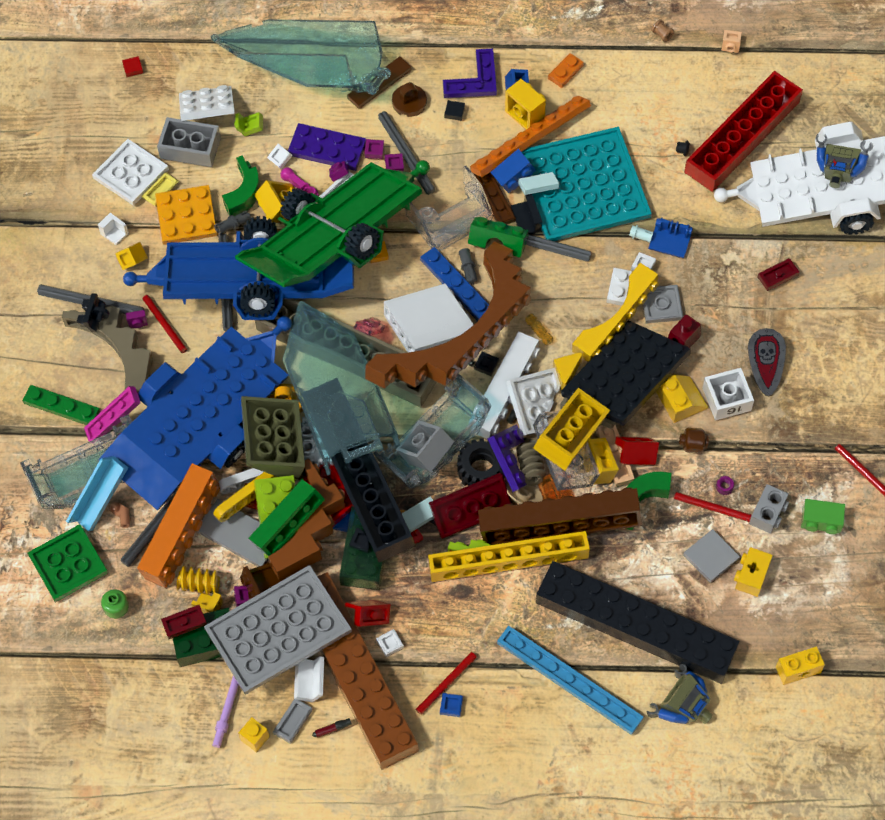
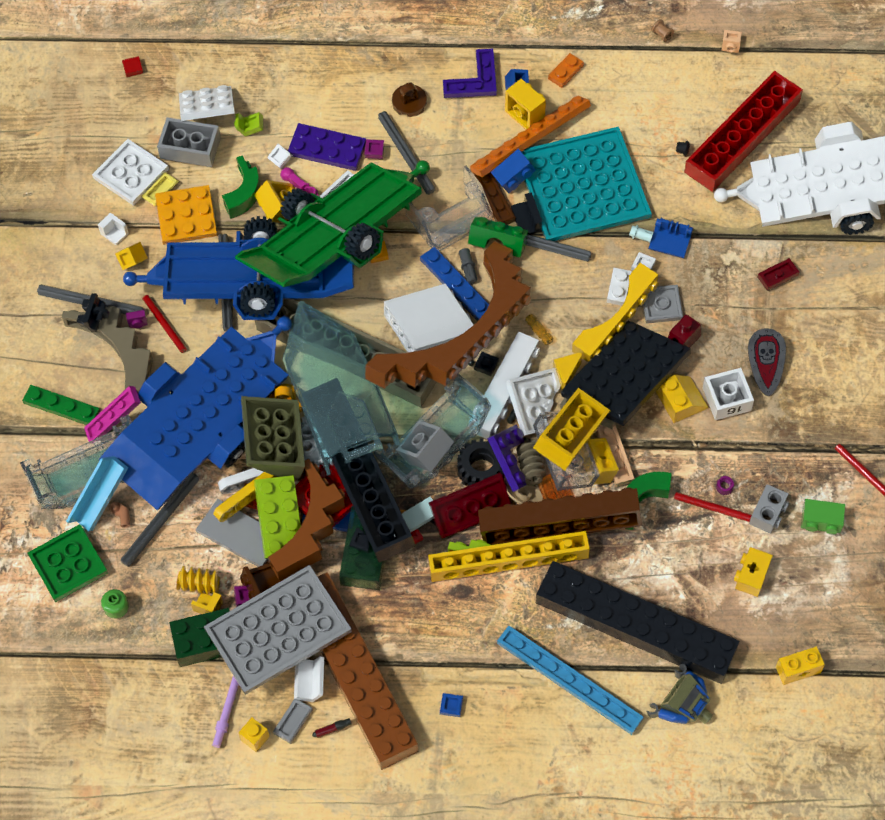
orange brick [137,463,220,588] -> none
dark red plate [161,604,207,640] -> none
clear light blue windscreen [211,19,391,95] -> none
dark grey pin [214,211,251,235] -> none
green brick [248,479,325,557] -> none
magenta plate [329,160,349,182] -> none
red panel [345,600,391,627] -> none
reddish brown tile [347,56,412,109] -> none
clear pink plate [354,317,385,336] -> none
white tile [376,629,404,657] -> none
magenta plate [385,153,404,171] -> none
red bar [415,652,477,715] -> none
black tile [444,100,465,121] -> none
light aqua tile [518,172,559,195] -> none
red panel [615,436,659,465] -> none
reddish brown head [679,427,709,453] -> none
light grey tile [683,529,740,583] -> none
torso [816,134,873,188] -> none

